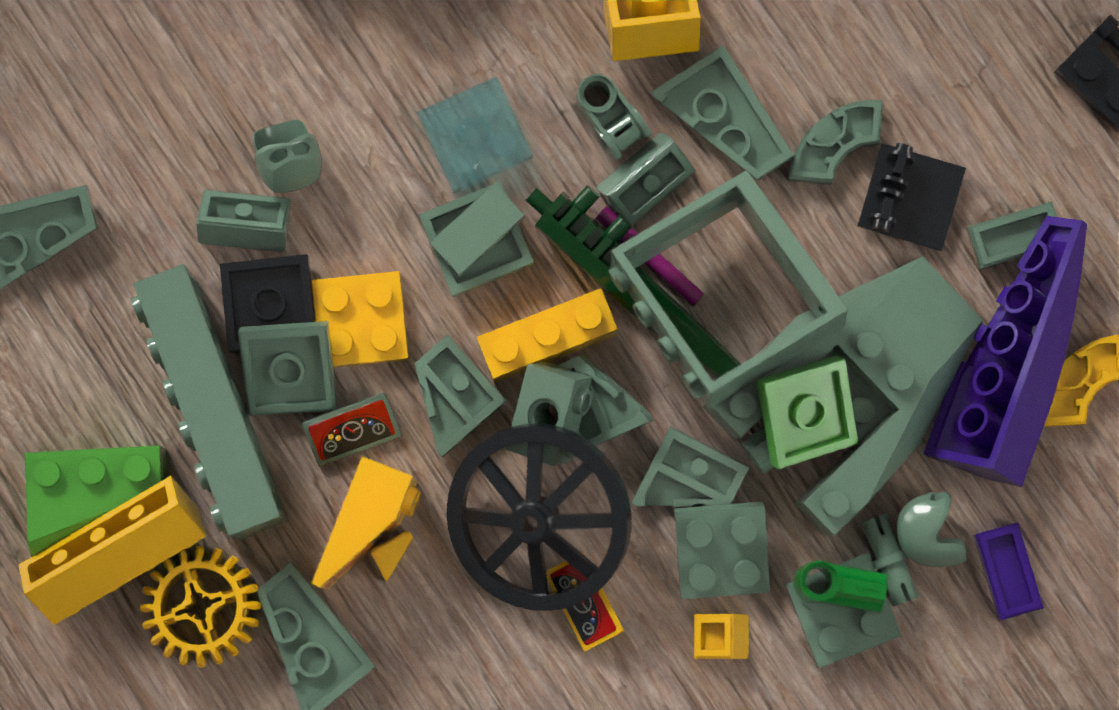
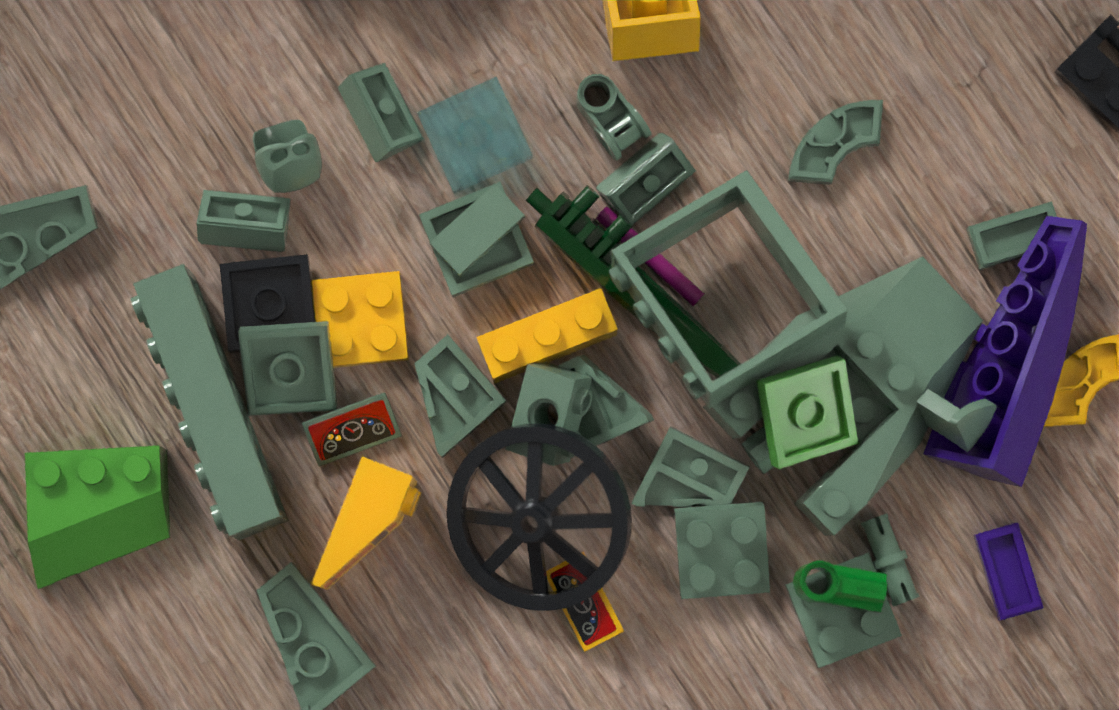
yellow brick [19,476,206,625] -> none
yellow gear [140,546,262,668] -> none
yellow slope [371,531,413,582] -> none
sand green wing [650,45,795,180] -> none
yellow slope [694,614,749,659] -> none
black hinge [857,143,966,252] -> none
sand green helmet [897,492,967,567] -> none
none -> sand green slope [338,63,423,162]
none -> sand green tile [916,389,996,452]

